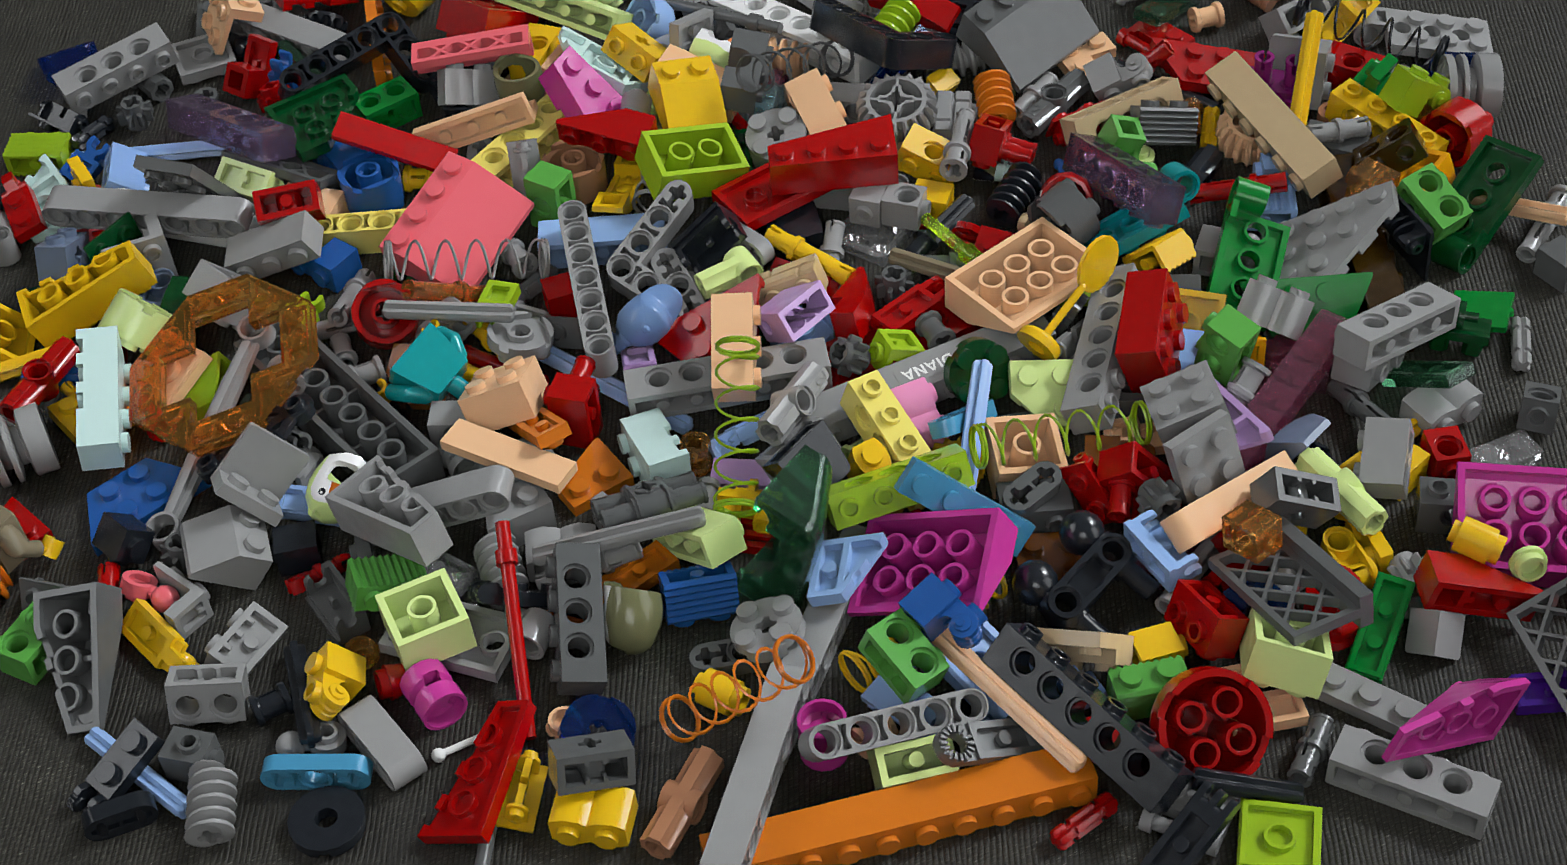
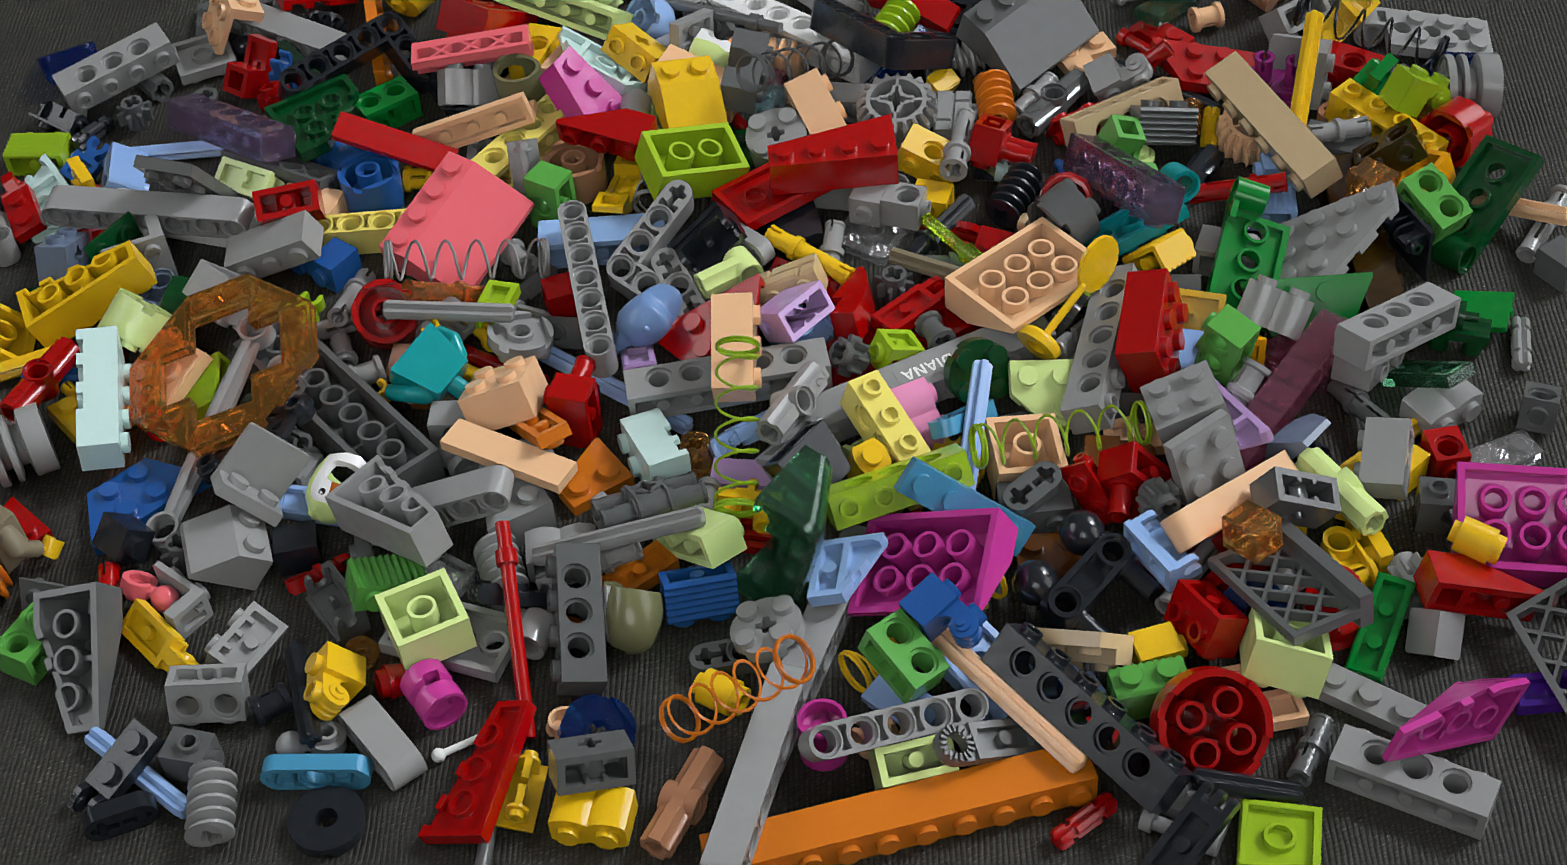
yellowish green plate [1508,545,1548,582] -> none

